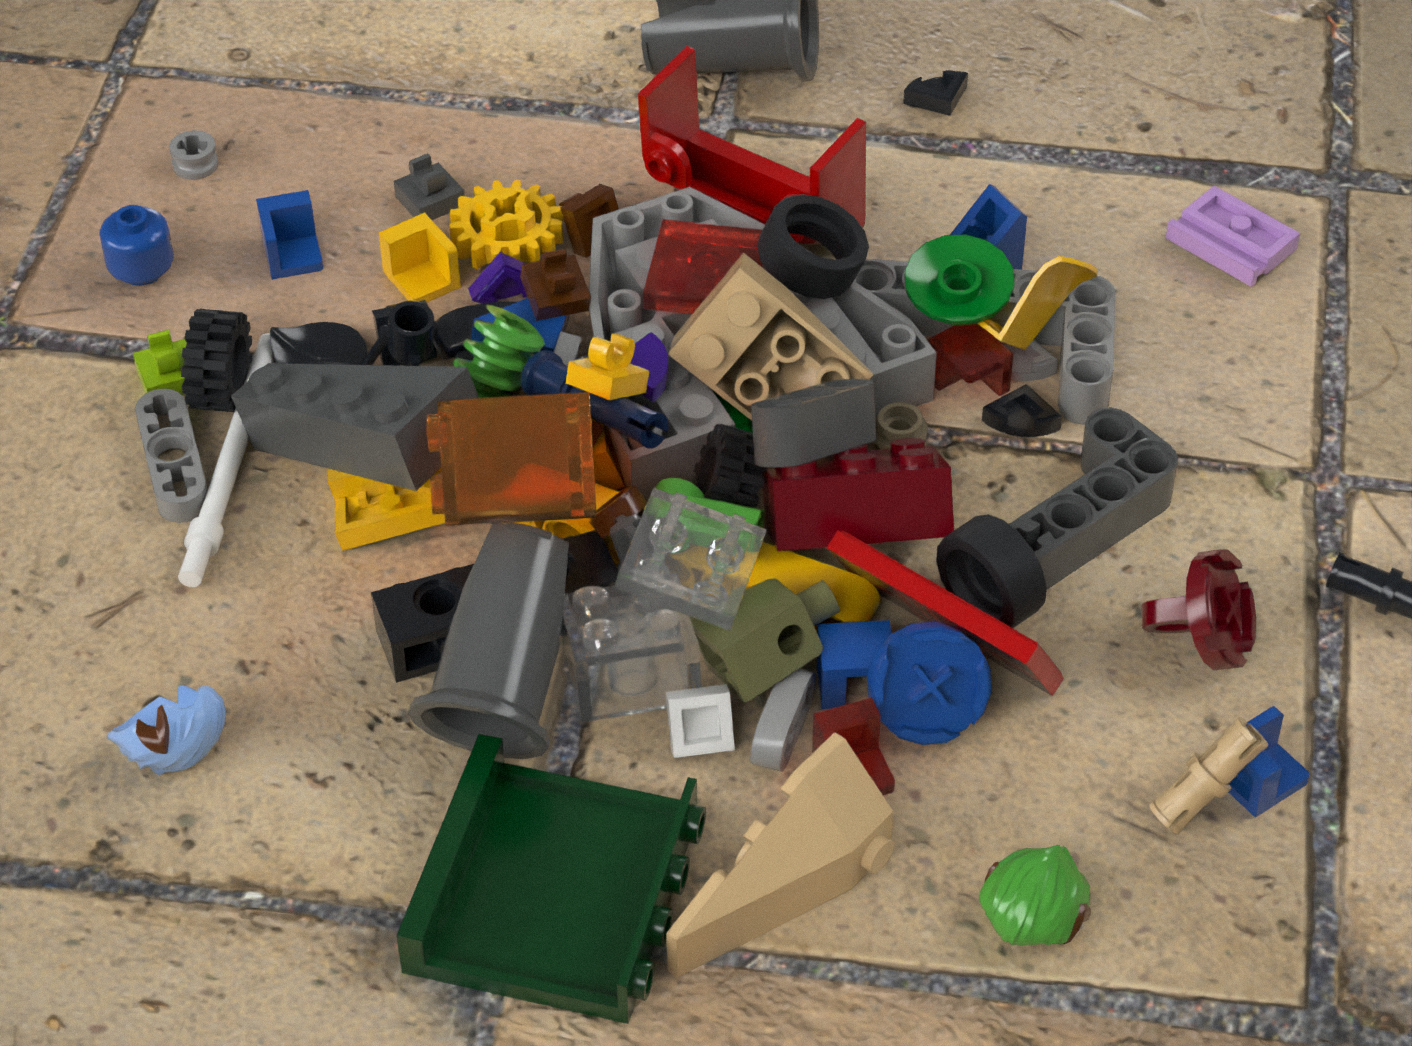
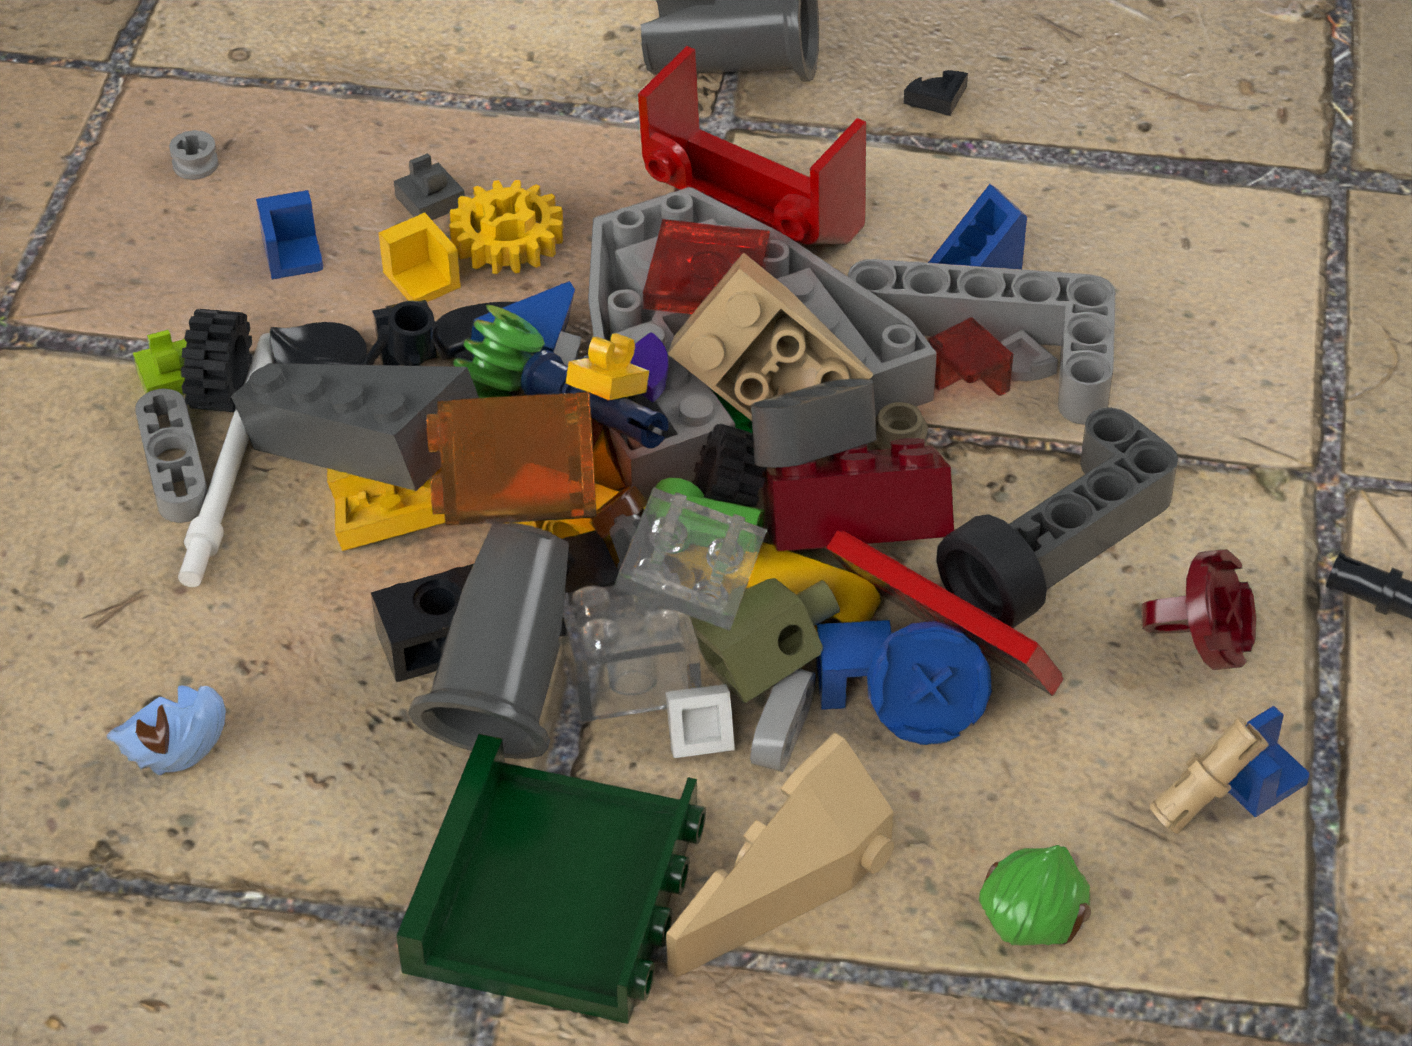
blue head [99,205,174,286] -> none
dark purple tile [468,252,527,304] -> none
reddish brown tile [520,249,591,321] -> none
reddish brown tile [559,184,619,258] -> none
black tyre [757,194,869,299] -> none
clear red panel [812,698,895,795] -> none
green dish [904,234,1015,325] -> none
yellow piece [977,256,1098,350] -> none
black tile [982,384,1062,437] -> none
lavender plate [1166,186,1300,287] -> none

